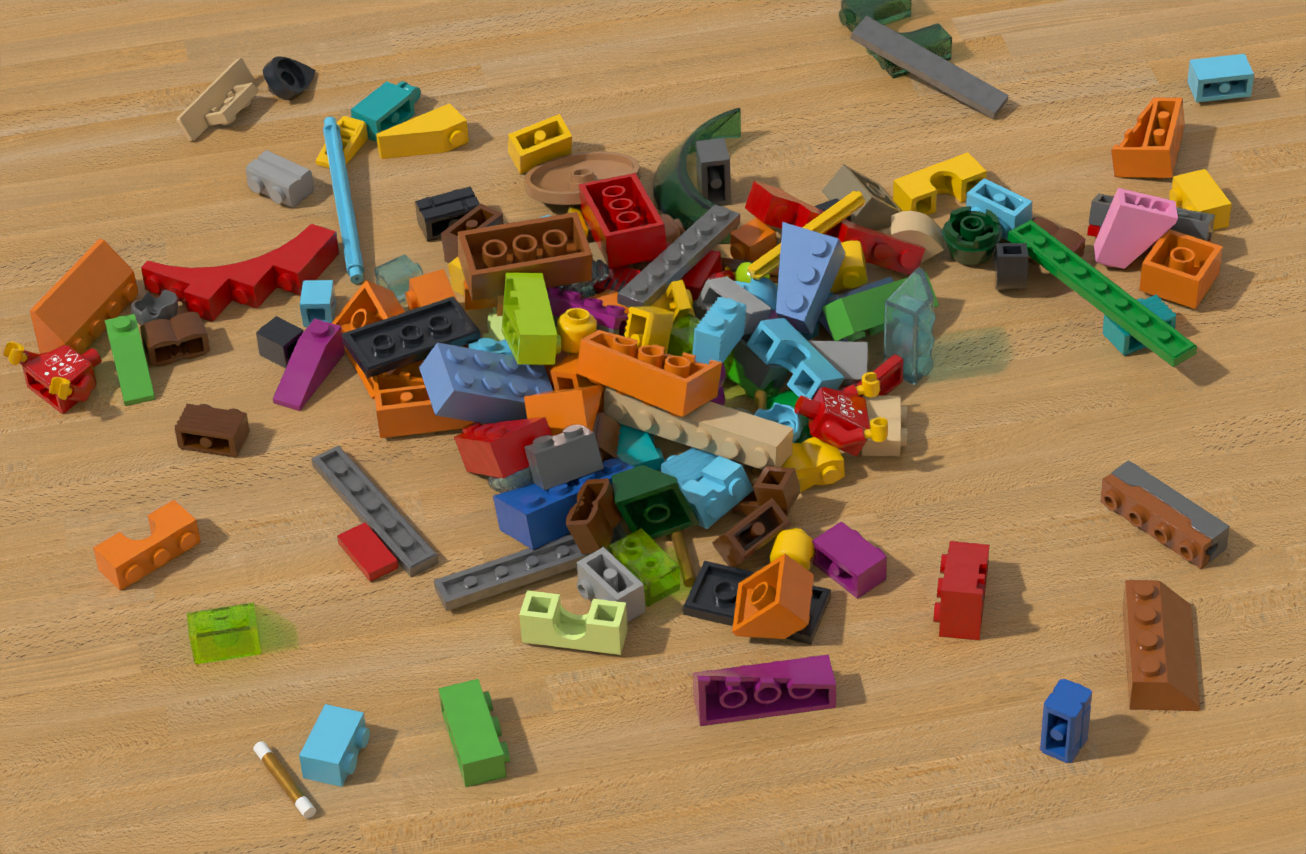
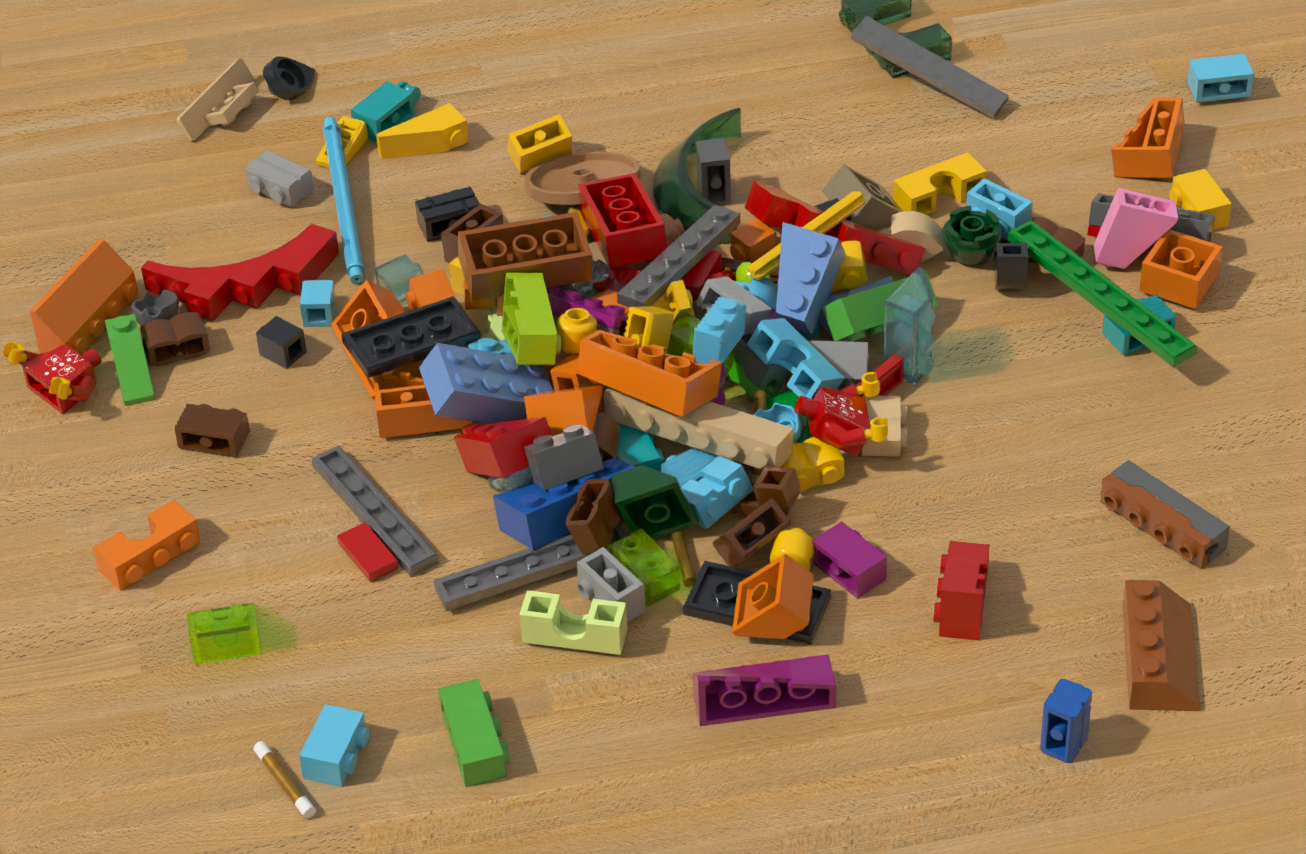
magenta slope [273,318,345,411] -> none

